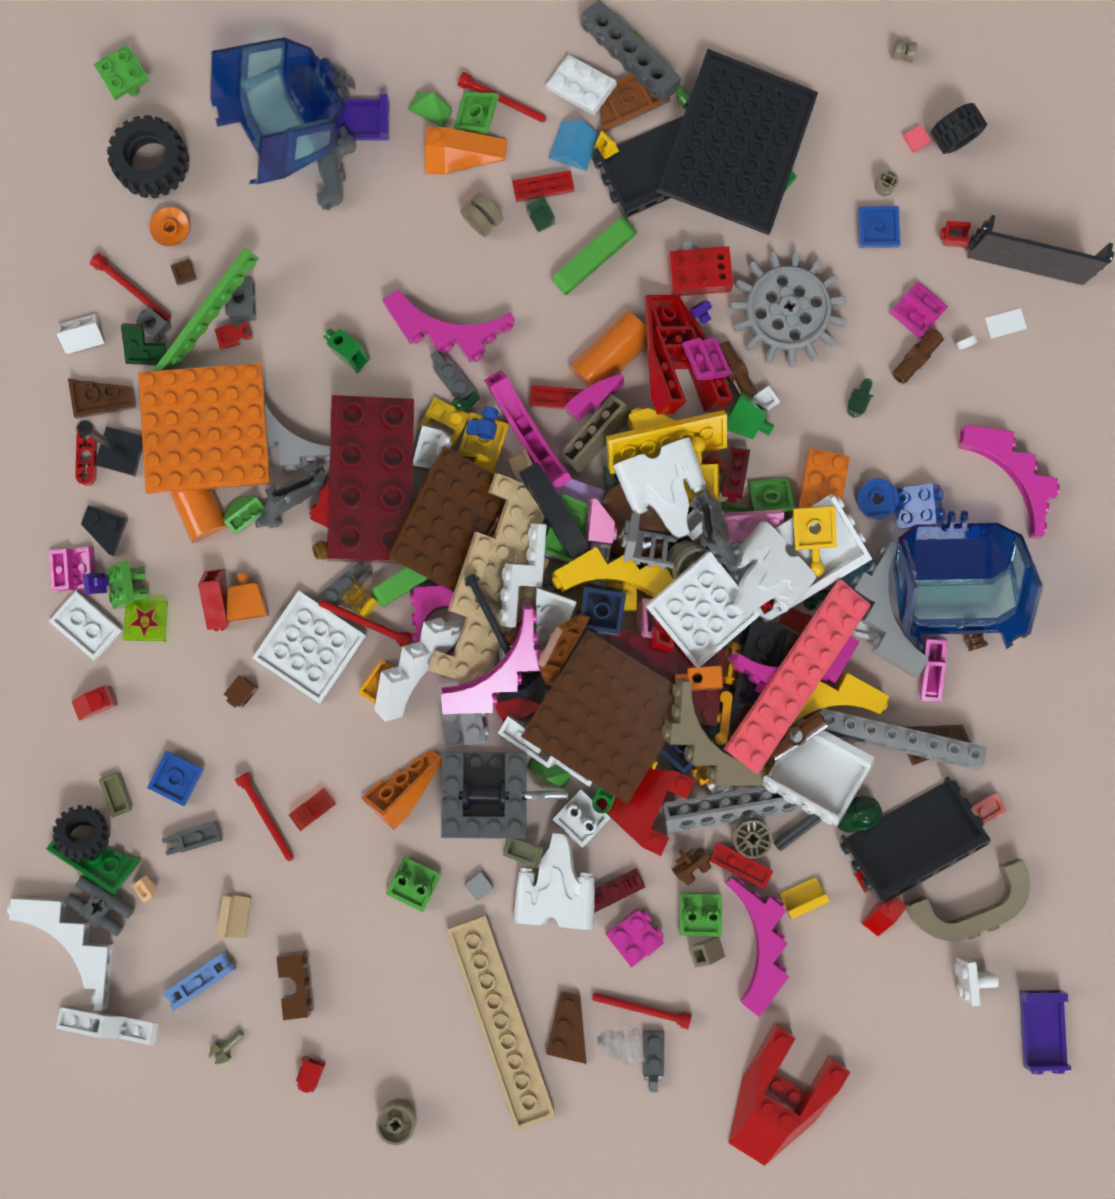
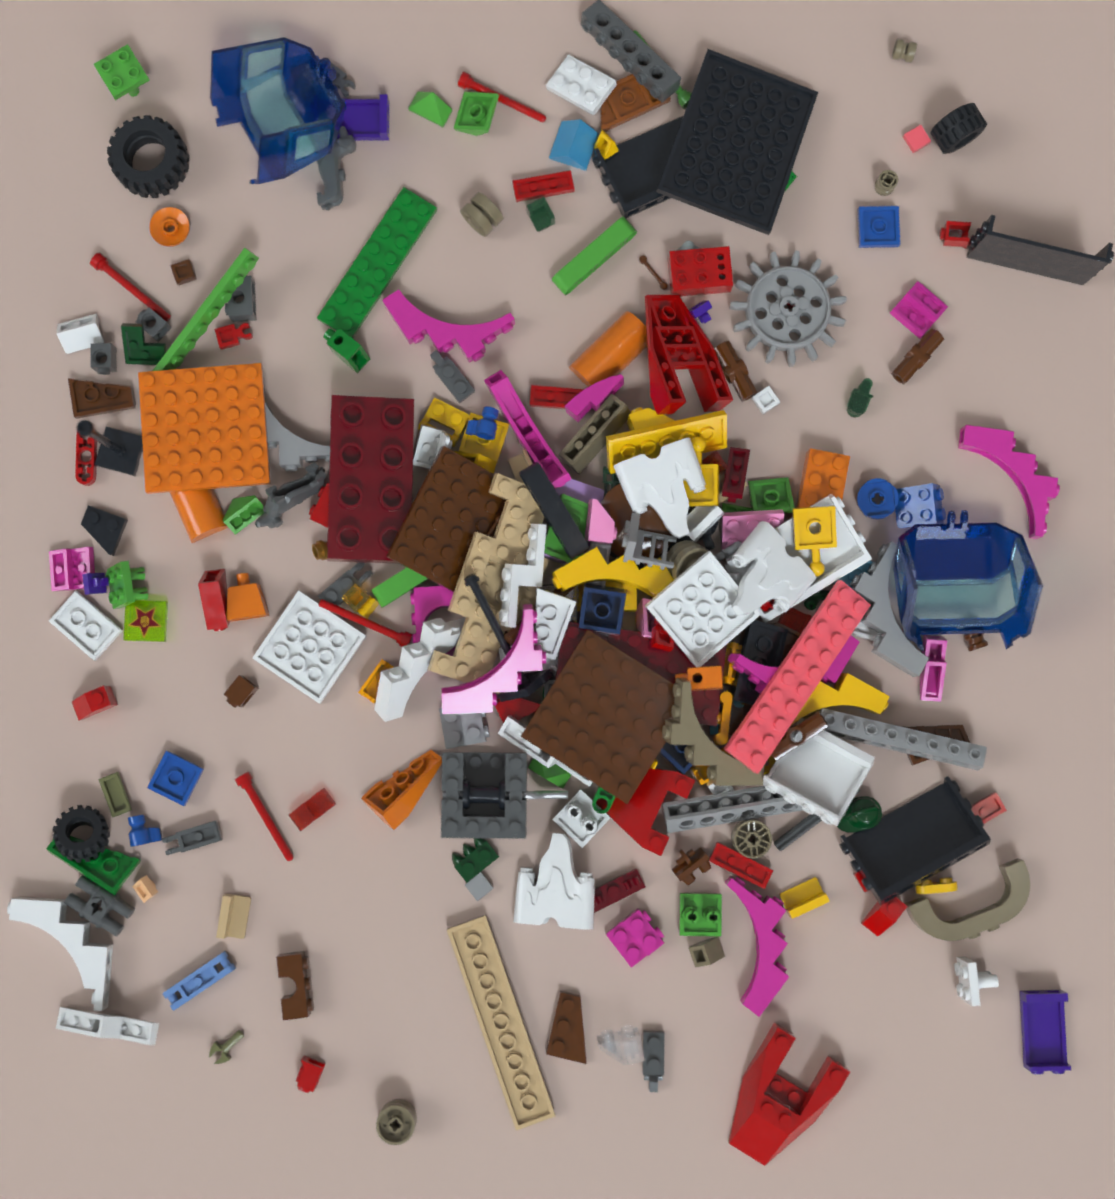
bright green plate [386,856,442,912] -> none
orange wedge [425,126,507,175] -> none
dark green arm [451,392,480,411] -> none
olive tile [503,839,543,868] -> none
dark orange wing [537,613,590,687] -> none
red piece [592,993,692,1030] -> none
dark pink slope [682,337,731,380] -> none
dark grey animal [691,490,743,572] -> none
green torso [727,390,774,439] -> none
white tile [956,335,978,350] -> none
white sticker [985,308,1027,339] -> none
none -> dark grey brick [91,343,117,375]
none -> blue piece [128,814,162,847]
none -> green plate [317,187,437,338]
none -> dark green plate [452,838,499,883]
none -> reddish brown hinge [639,255,668,290]
none -> yellow plate [915,877,958,894]

